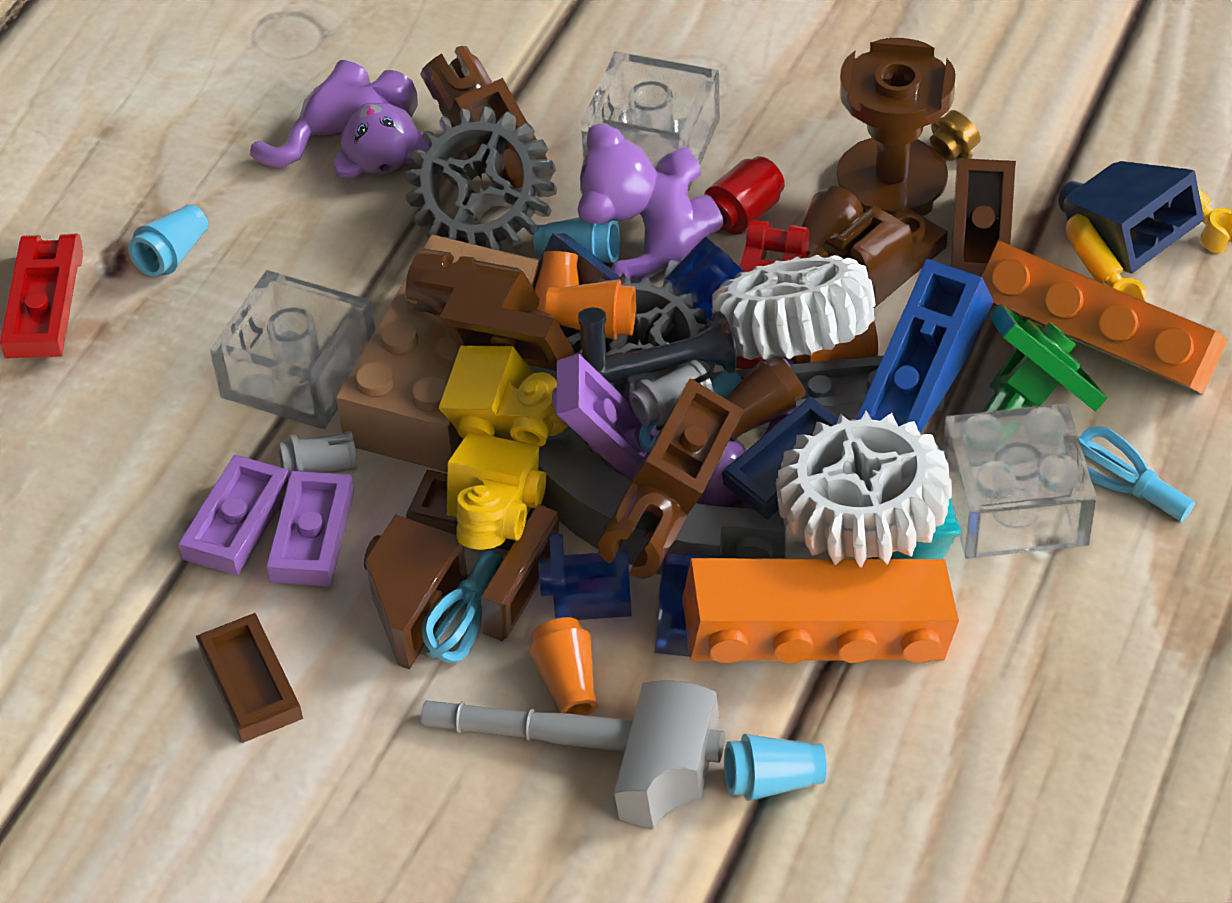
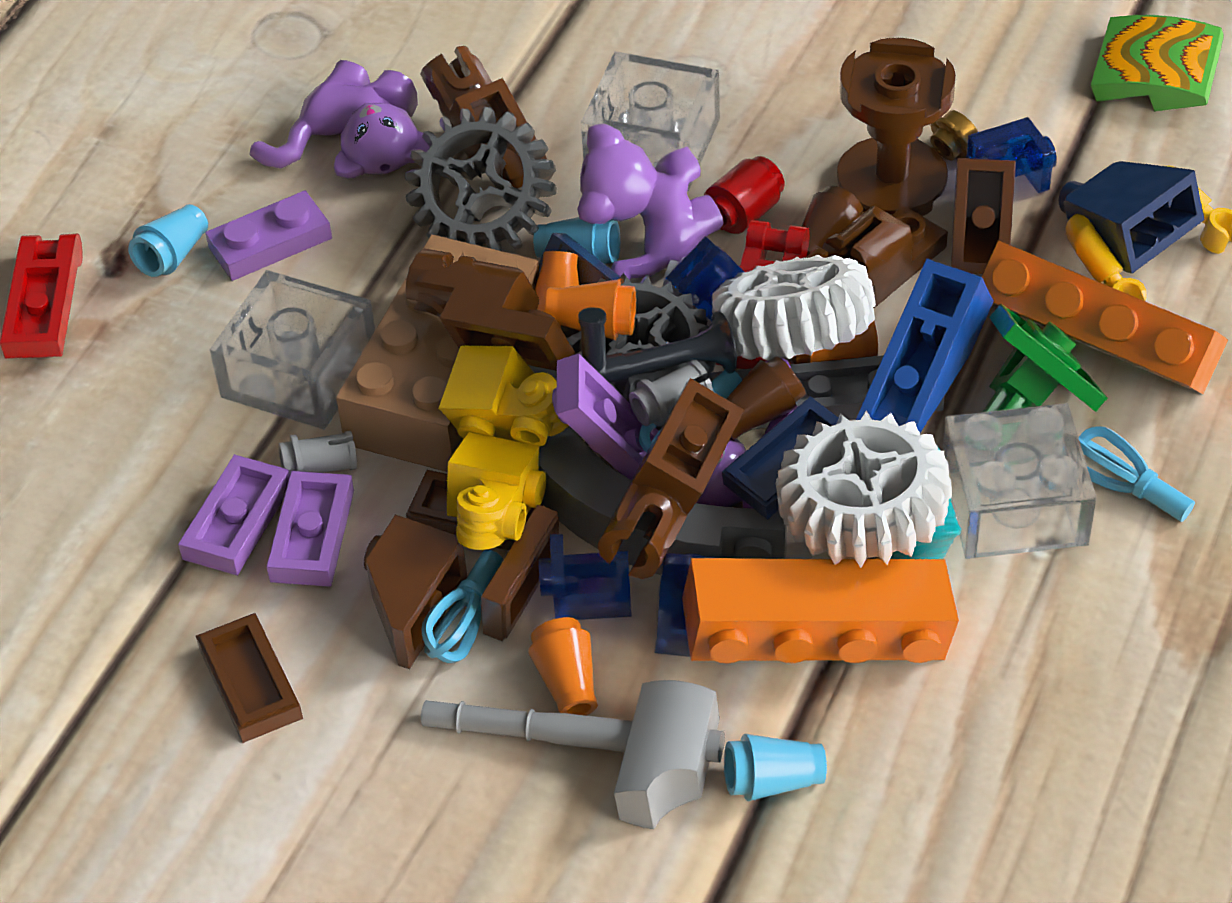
none -> medium lavender plate [205,190,332,281]
none -> clear blue bracket [966,117,1057,193]
none -> slope [1091,15,1224,112]

